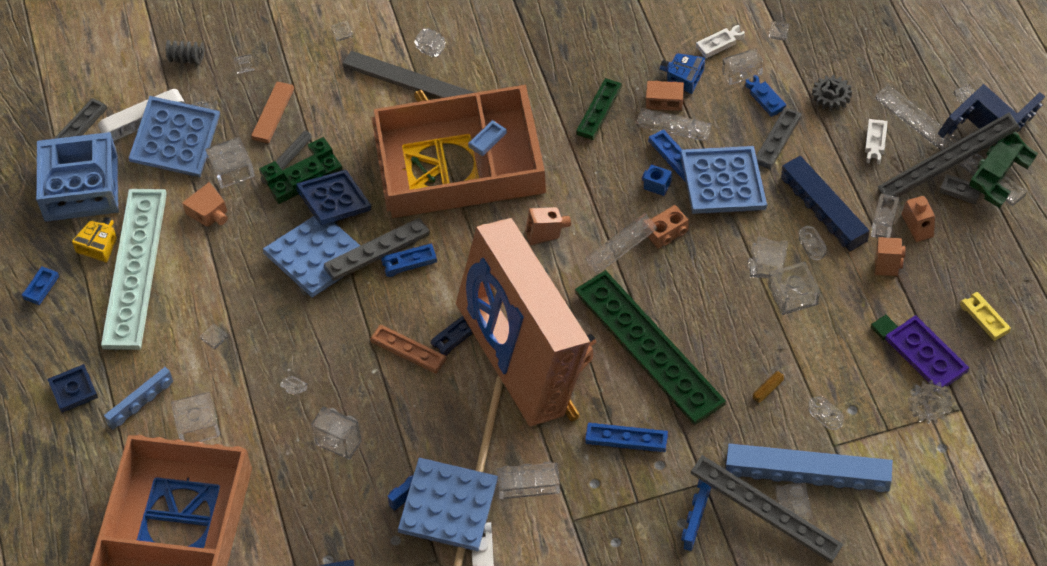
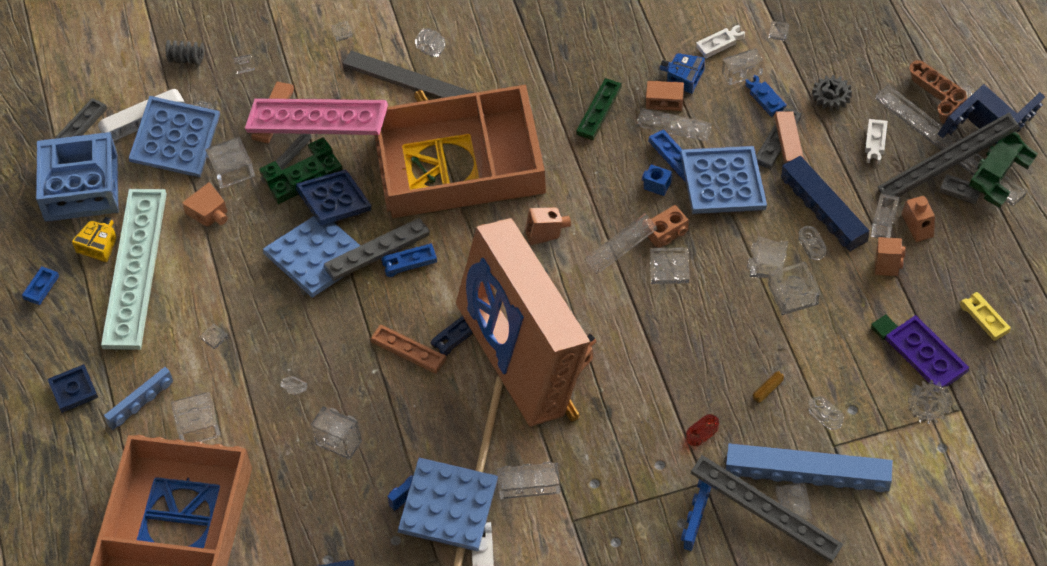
medium blue tile [468,120,507,156] -> none
dark green plate [575,270,726,426] -> none
blue plate [585,423,668,452] -> none
none -> bright pink plate [245,99,388,135]
none -> clear plate [650,248,690,284]
none -> clear red beam [686,414,719,446]
none -> tile [774,112,804,164]
none -> nougat beam [909,60,968,124]

